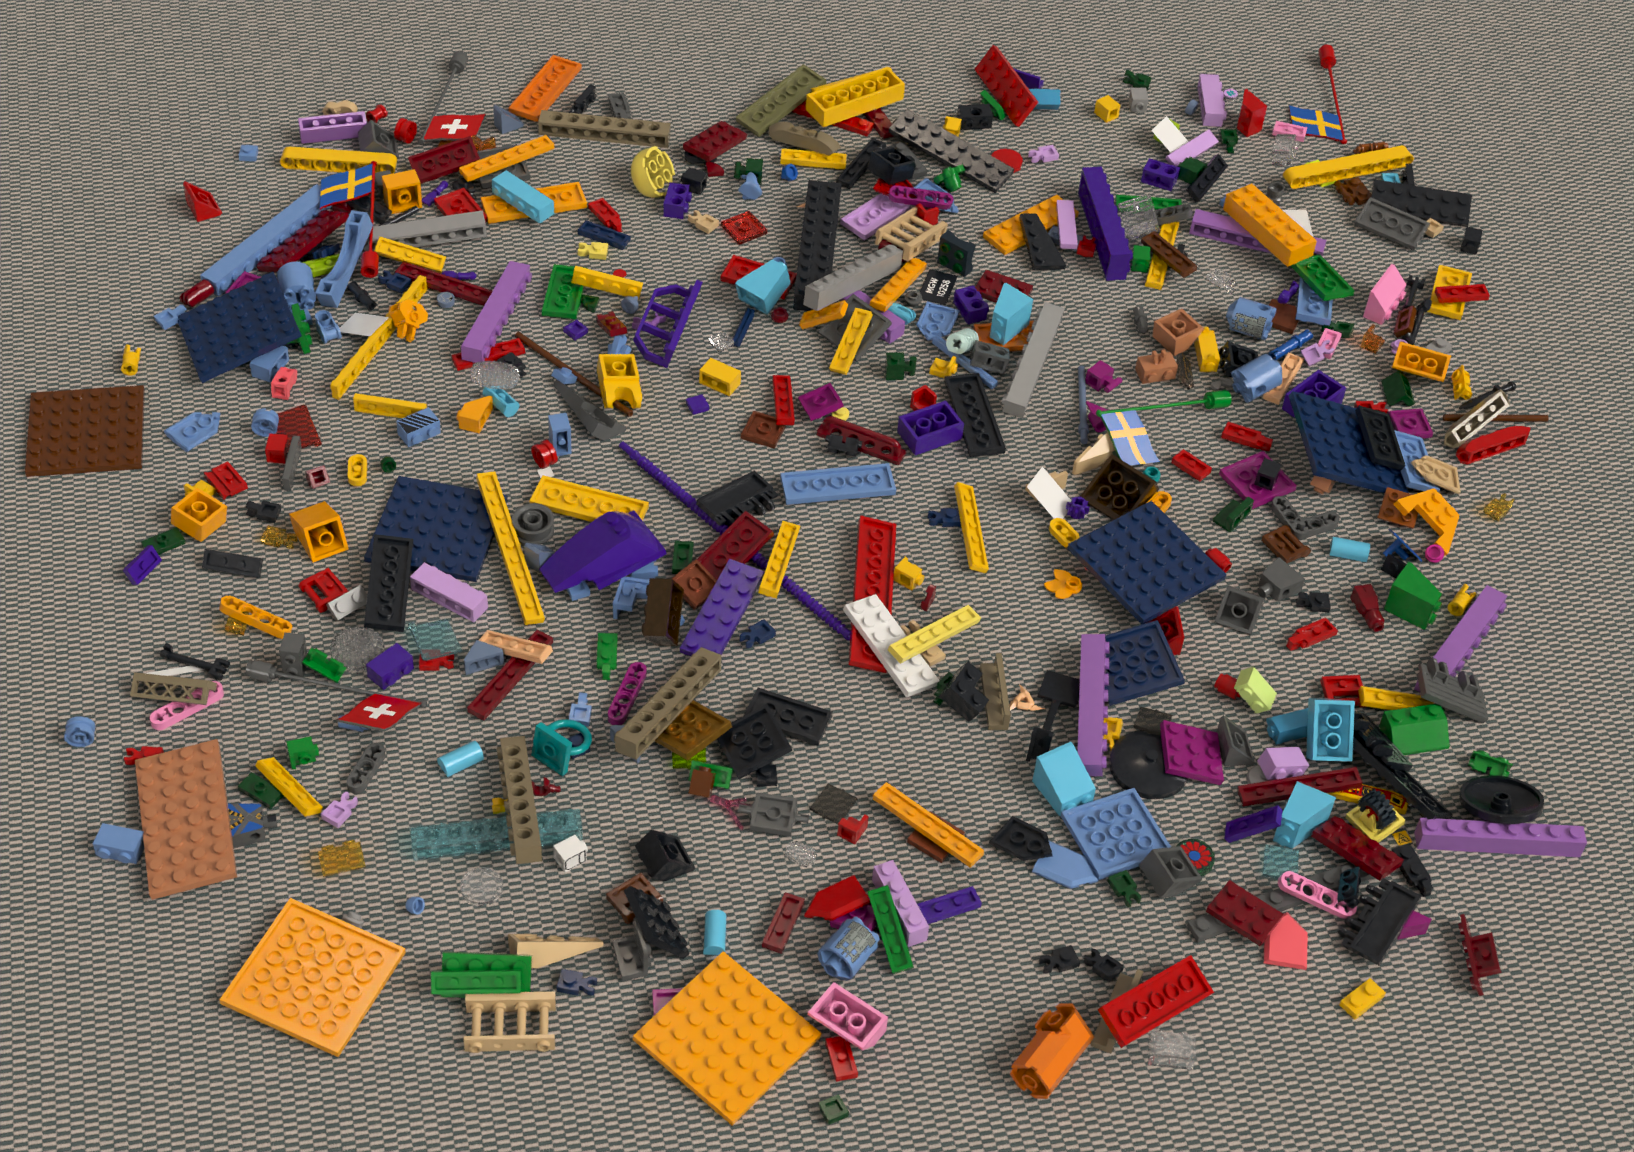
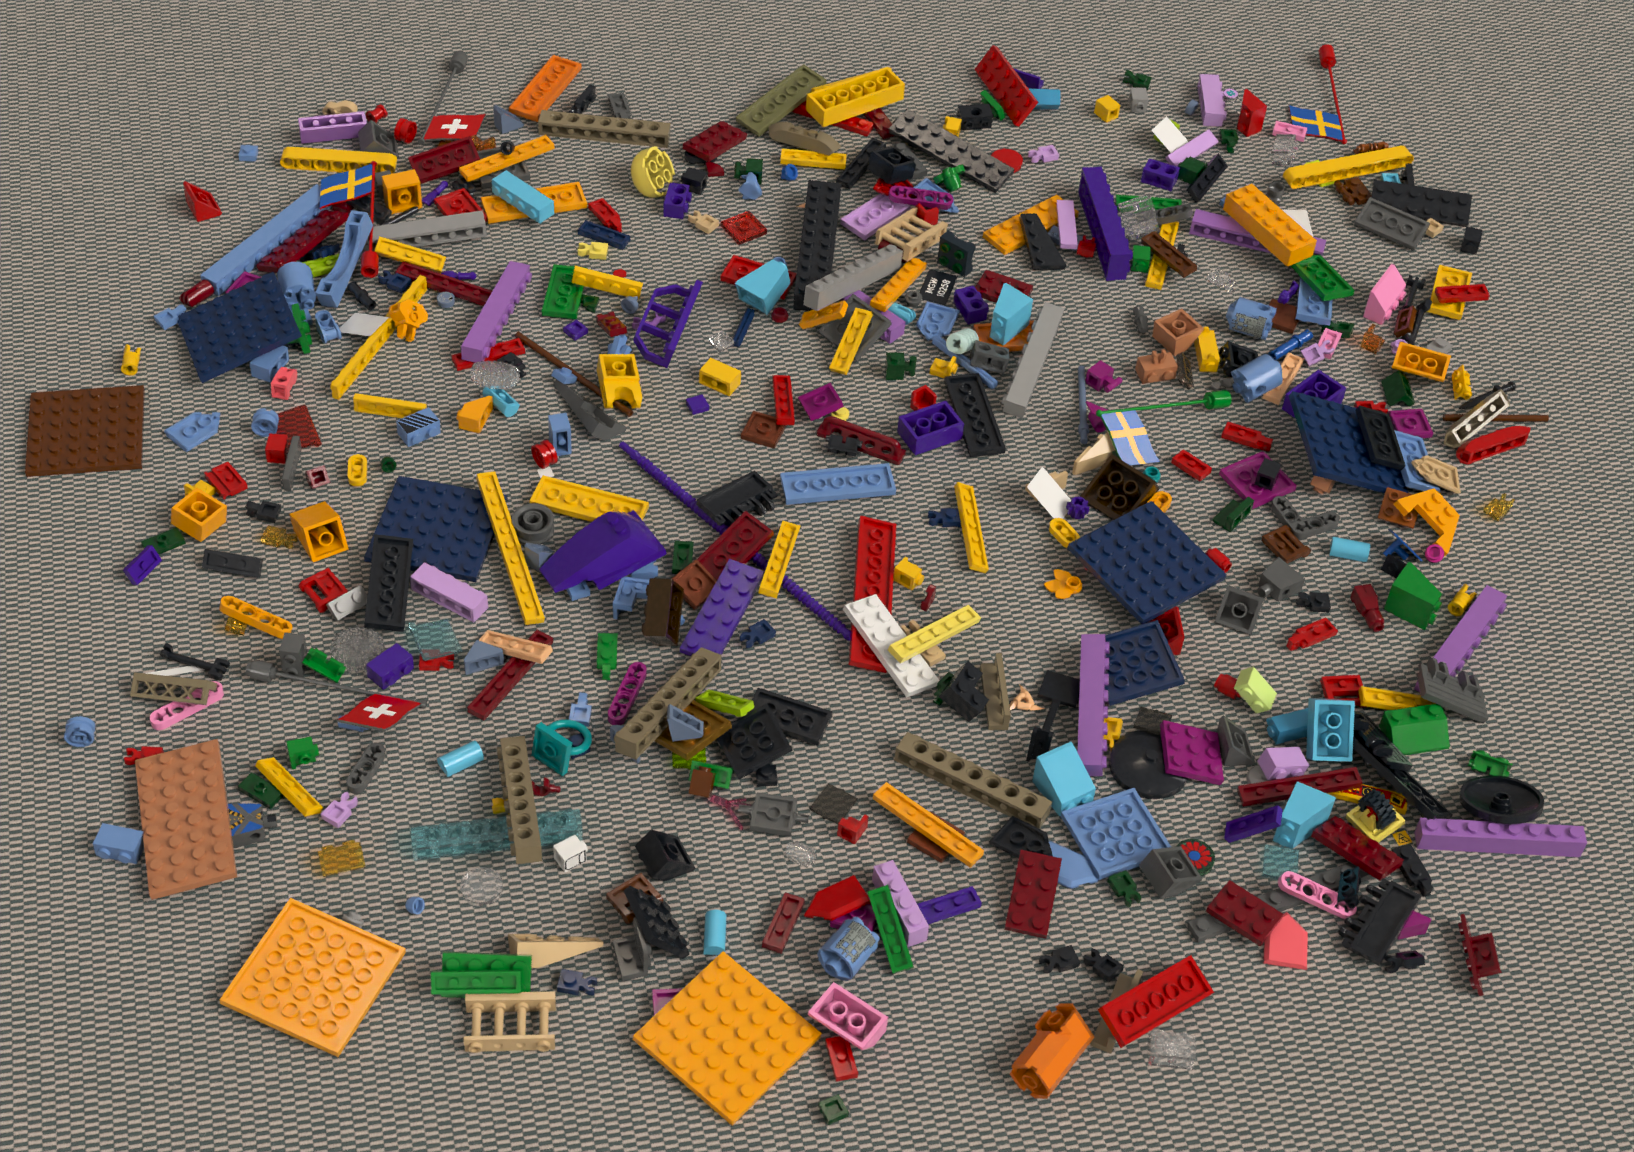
yellow plate [1339,978,1386,1020] -> none
none -> black hinge [500,138,522,155]
none -> sand blue slope [667,704,704,741]
none -> lime plate [695,689,754,717]
none -> dark tan brick [894,732,1052,829]
none -> dark red plate [1004,850,1062,939]
none -> black plate [1384,950,1425,973]

